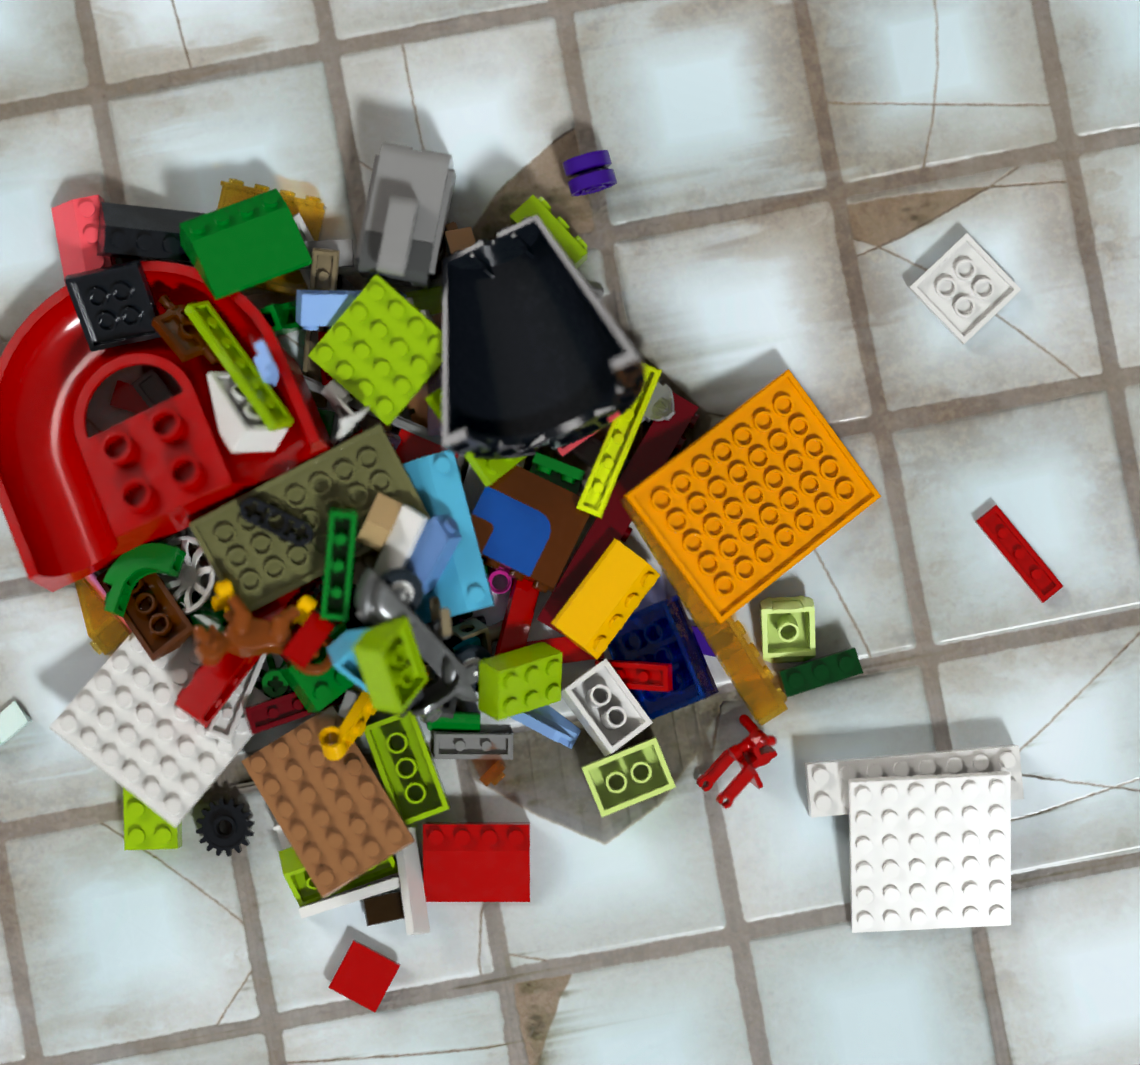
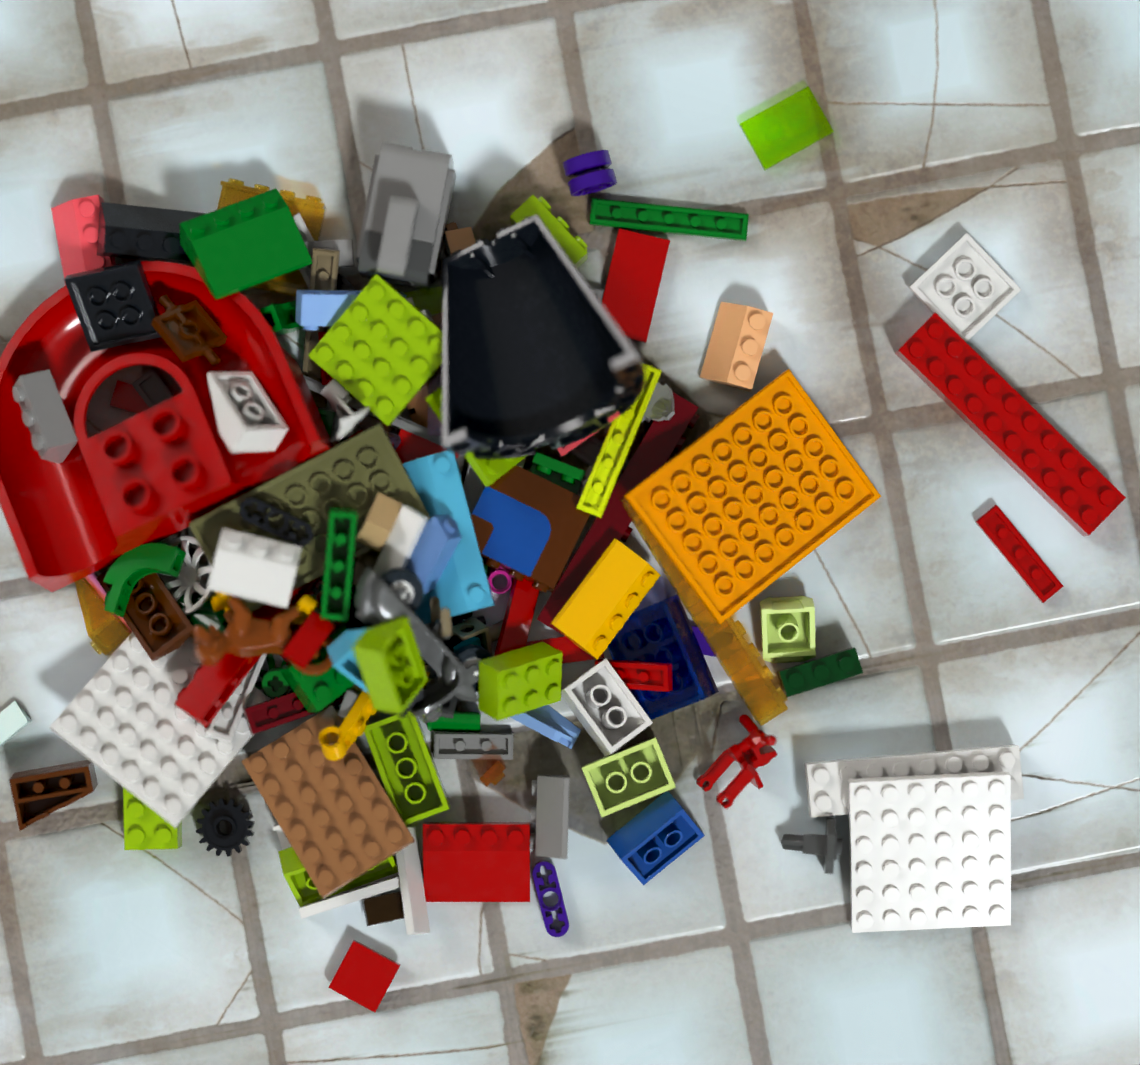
lime tile [184,300,294,432] -> none
light blue slope [253,339,279,388] -> none
none -> reddish brown wedge [9,760,98,831]
none -> light grey slope [12,370,78,464]
none -> white slope [207,528,302,608]
none -> light grey slope [530,774,569,859]
none -> dark purple beam [532,860,569,937]
none -> green tile [589,198,749,241]
none -> red tile [601,228,670,343]
none -> blue slope [606,791,705,885]
none -> light nougat slope [700,302,773,392]
none -> clear neon green tile [739,86,834,171]
none -> dark grey piece [781,817,842,874]
none -> red brick [895,313,1126,537]

